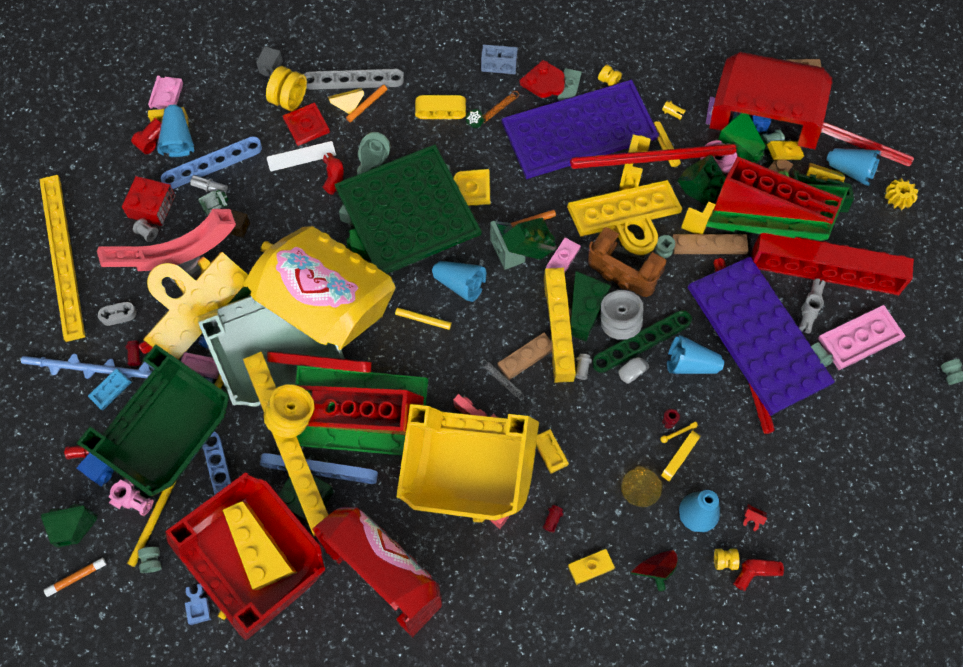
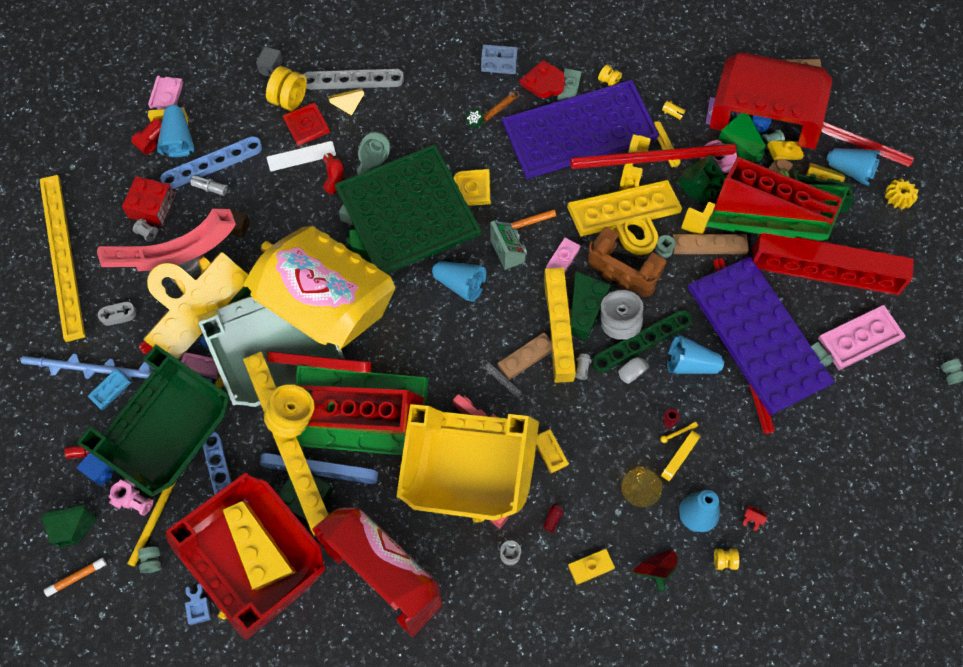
dark red pin [125,341,140,366] -> none
bracket [197,189,228,215] -> none
orange bar [346,85,387,122] -> none
yellow bar [395,308,452,330] -> none
yellow beam [415,95,466,119] -> none
dark green wedge [502,217,557,260] -> none
red arm [733,559,784,591] -> none
light grey pin [799,279,826,333] -> none
none -> light grey wheel [500,540,521,565]

